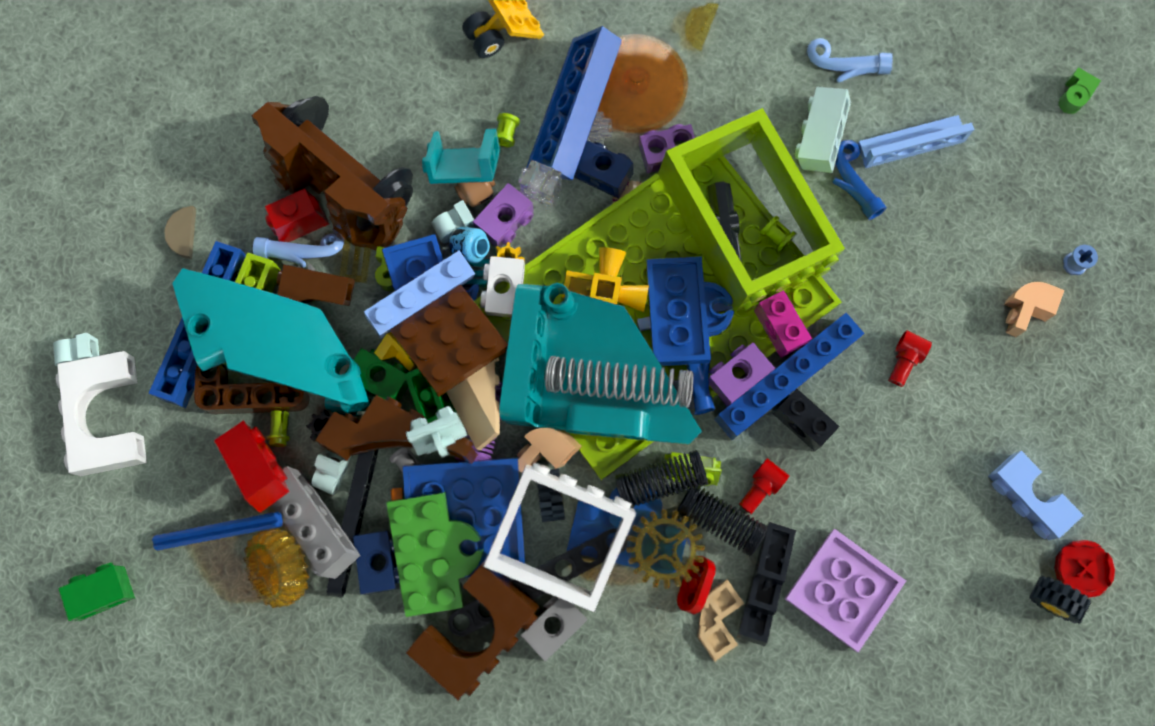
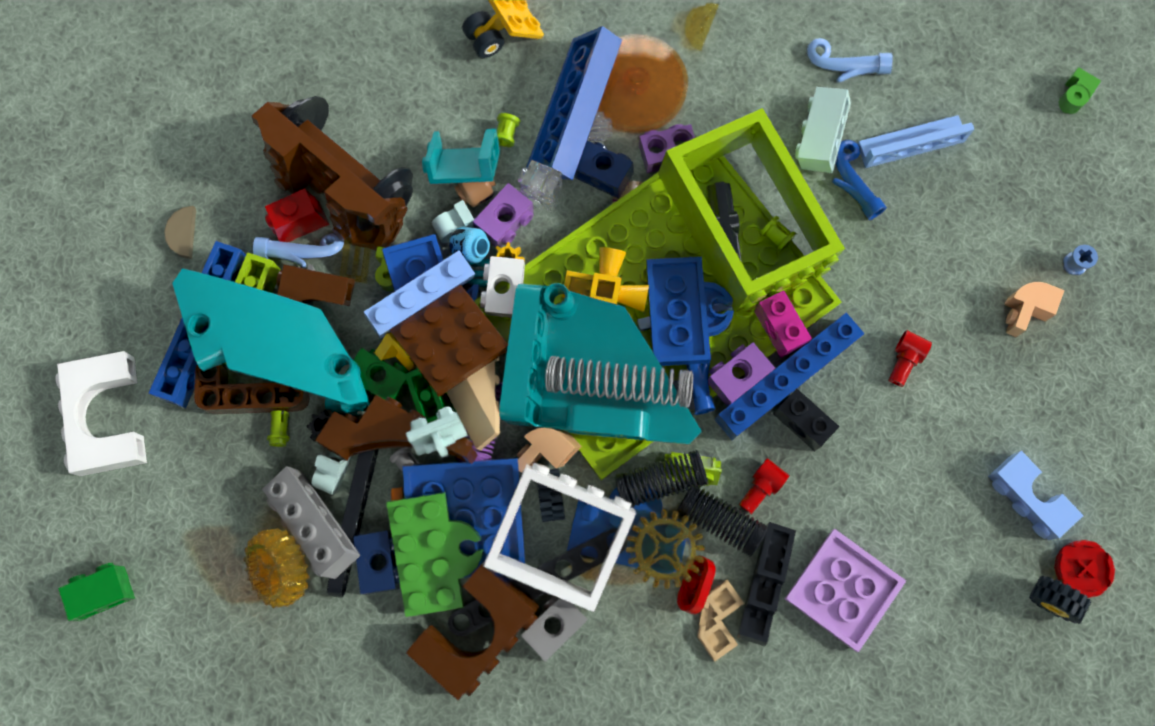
light aqua leg [53,333,99,367] -> none
blue axle [152,512,283,551] -> none
red wedge [214,420,290,513] -> none

